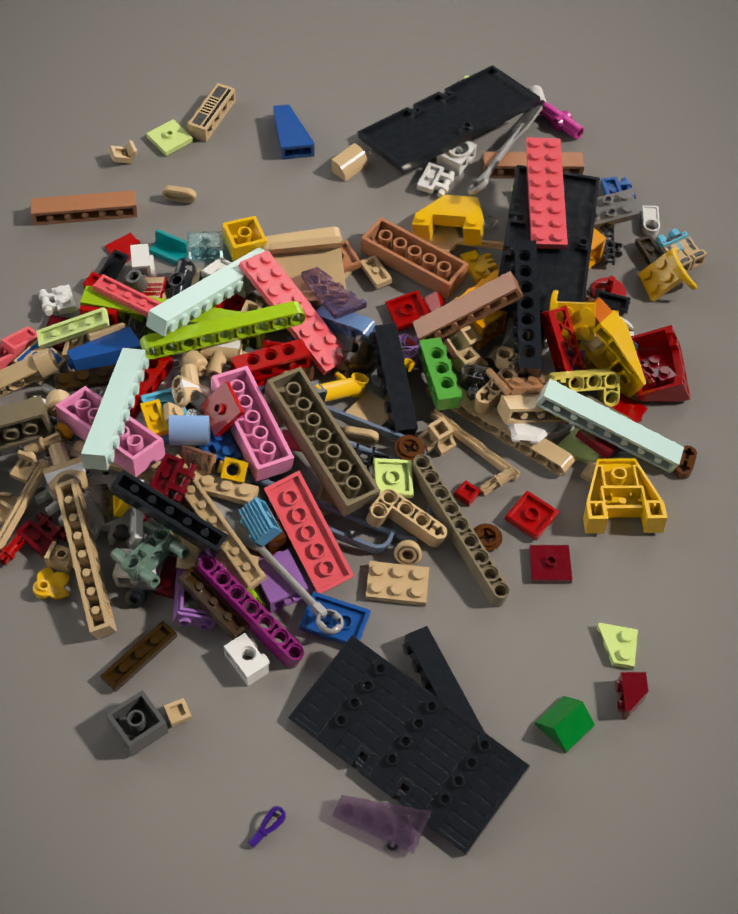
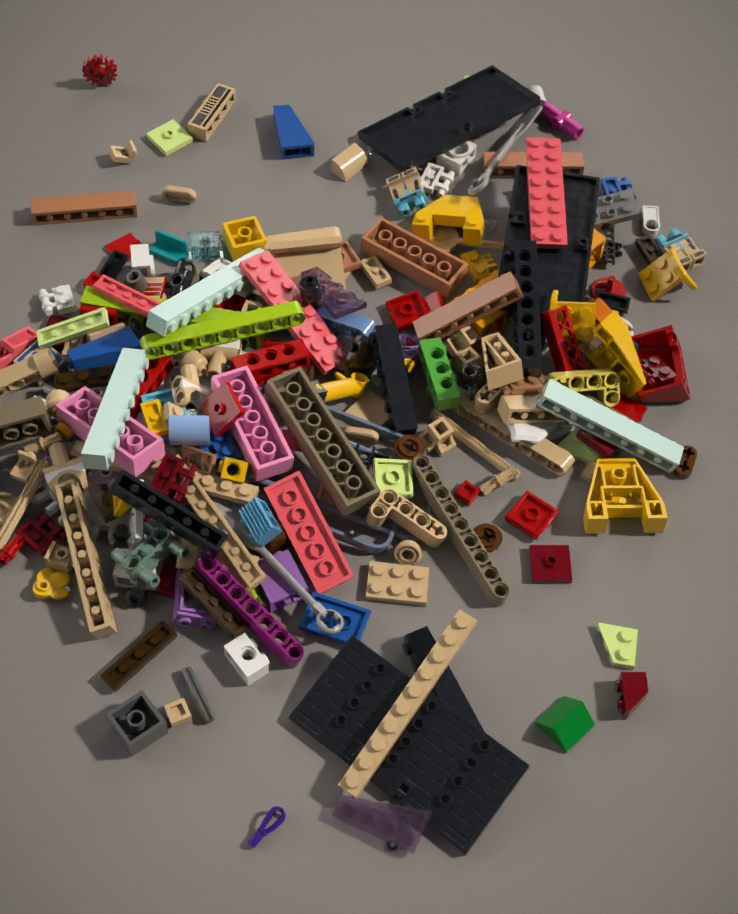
none -> red gear [82,54,118,87]
none -> dark grey axle [181,666,215,724]
none -> black piece [299,276,322,302]
none -> tan plate [338,609,477,799]
none -> hips [385,167,428,217]
none -> tan wedge [481,332,524,391]

